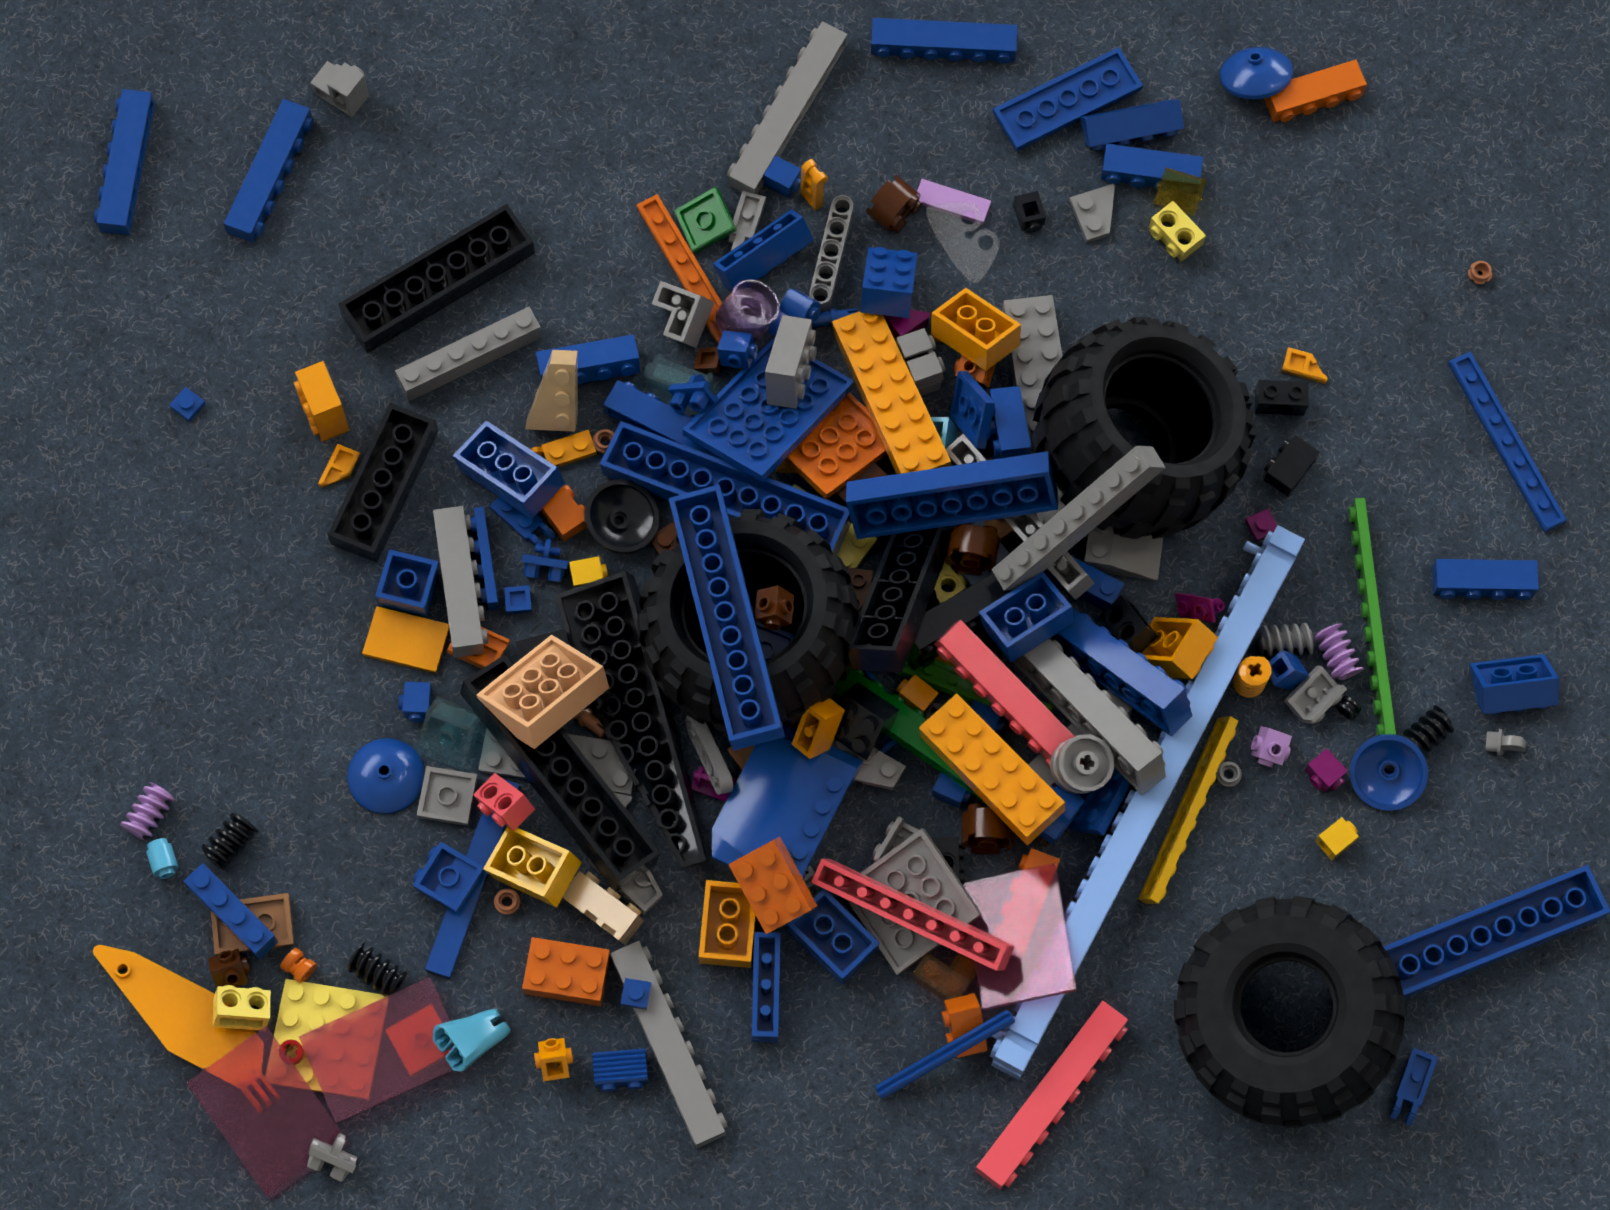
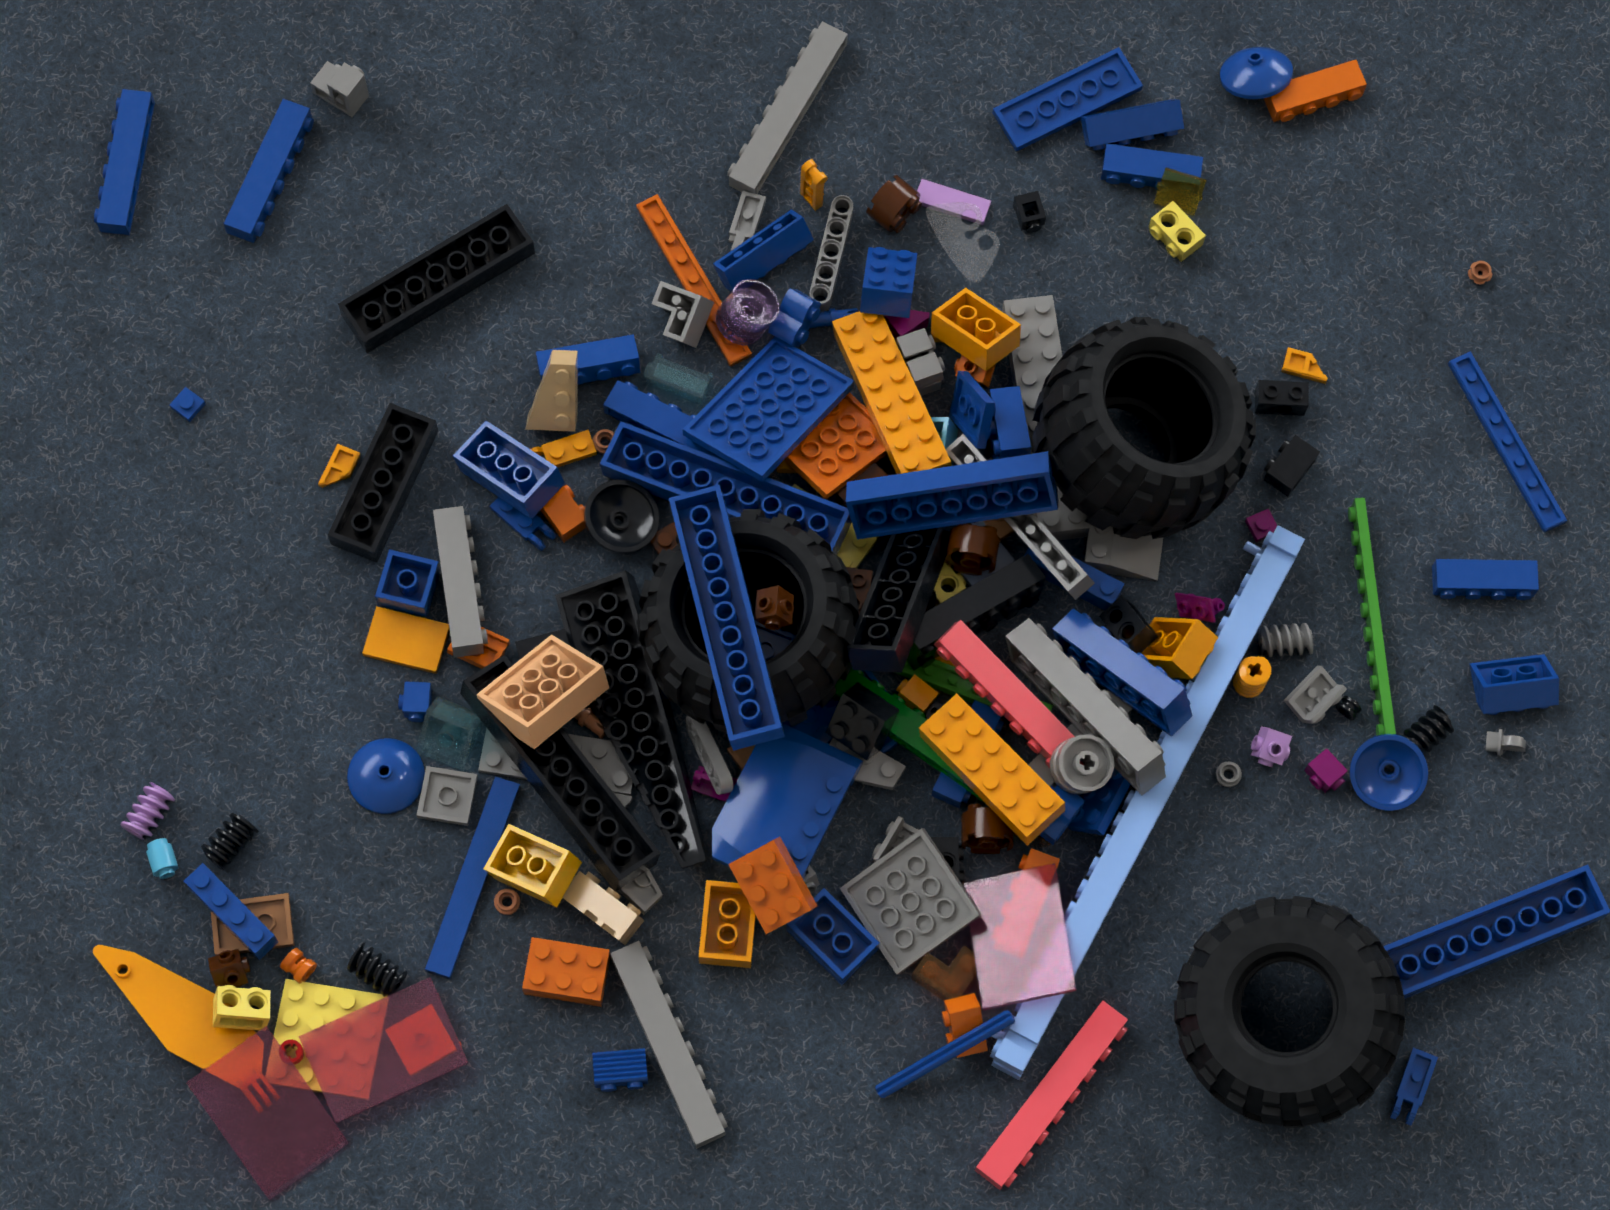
light orange brick [293,361,350,442] -> none
light grey hips [307,1133,358,1182] -> none
light grey brick [395,306,542,402] -> none
blue plate [412,841,485,913] -> none
medium azure piece [433,1009,511,1072] -> none
blue plate [470,507,499,610] -> none
coral brick [473,773,535,831] -> none
blue plate [504,585,532,615] -> none
blue hips [522,539,570,582] -> none
light orange brick [534,1038,573,1082] -> none
yellow brick [569,556,608,588] -> none
blue plate [621,978,651,1010] -> none
blue hips [668,374,718,413] -> none
green tile [674,187,737,254] -> none
reddish brown plate [694,347,722,374] -> none
blue brick [717,331,758,369] -> none
blue brick [752,932,781,1043] -> none
blue brick [764,156,801,198] -> none
light grey brick [765,315,817,409] -> none
light orange brick [792,698,845,759] -> none
coral brick [811,858,1015,971] -> none
blue brick [871,18,1017,64] -> none
blue brick [979,571,1075,663] -> none
light grey brick [991,446,1166,590] -> none
light grey wing [1069,183,1115,243] -> none
yellow plate [1138,716,1238,904] -> none
blue brick [1269,650,1309,691] -> none
lavender piece [1315,623,1364,680] -> none
yellow brick [1315,817,1359,861] -> none

